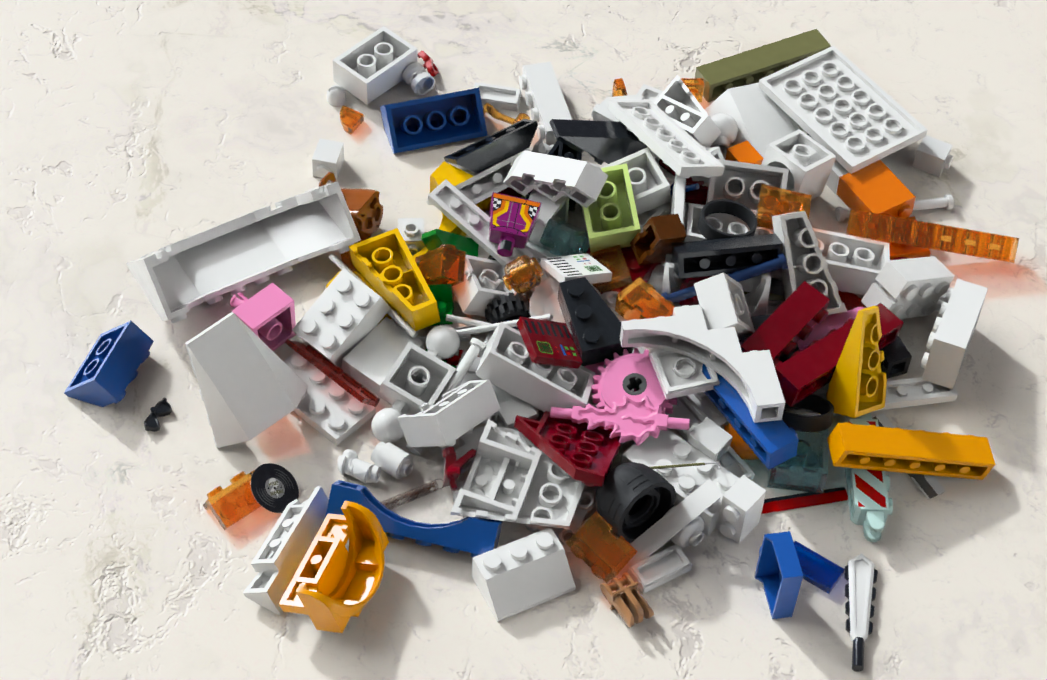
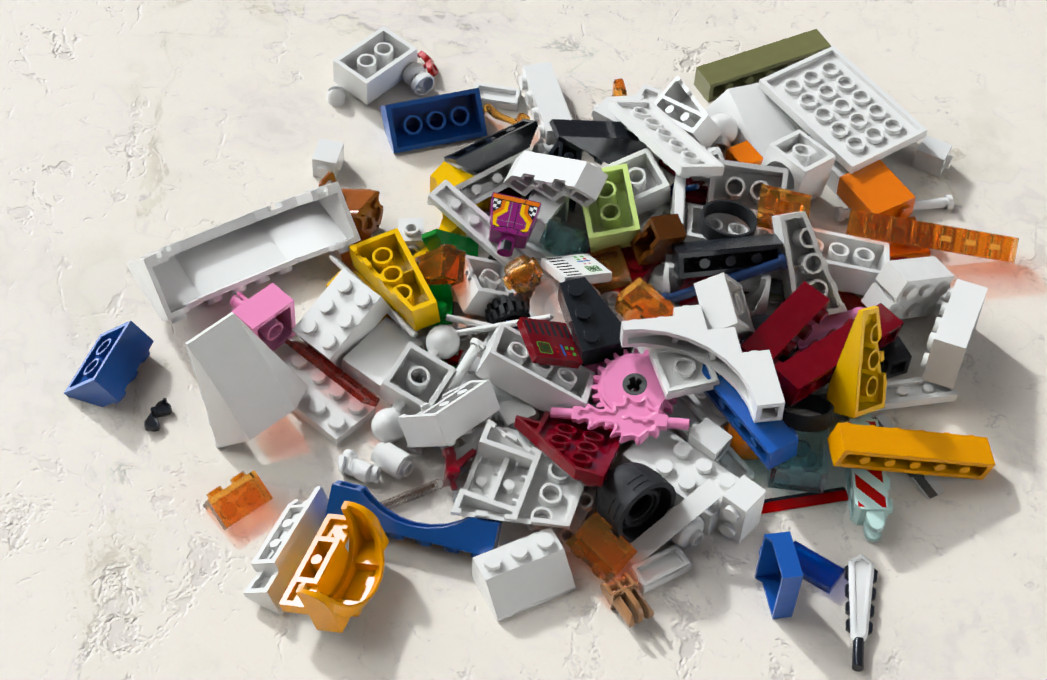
black sticker [250,463,299,513] -> none
clear orange tile [340,105,364,134] -> none
olive piece [650,462,721,470] -> none
clear orange plate [680,78,704,102] -> none

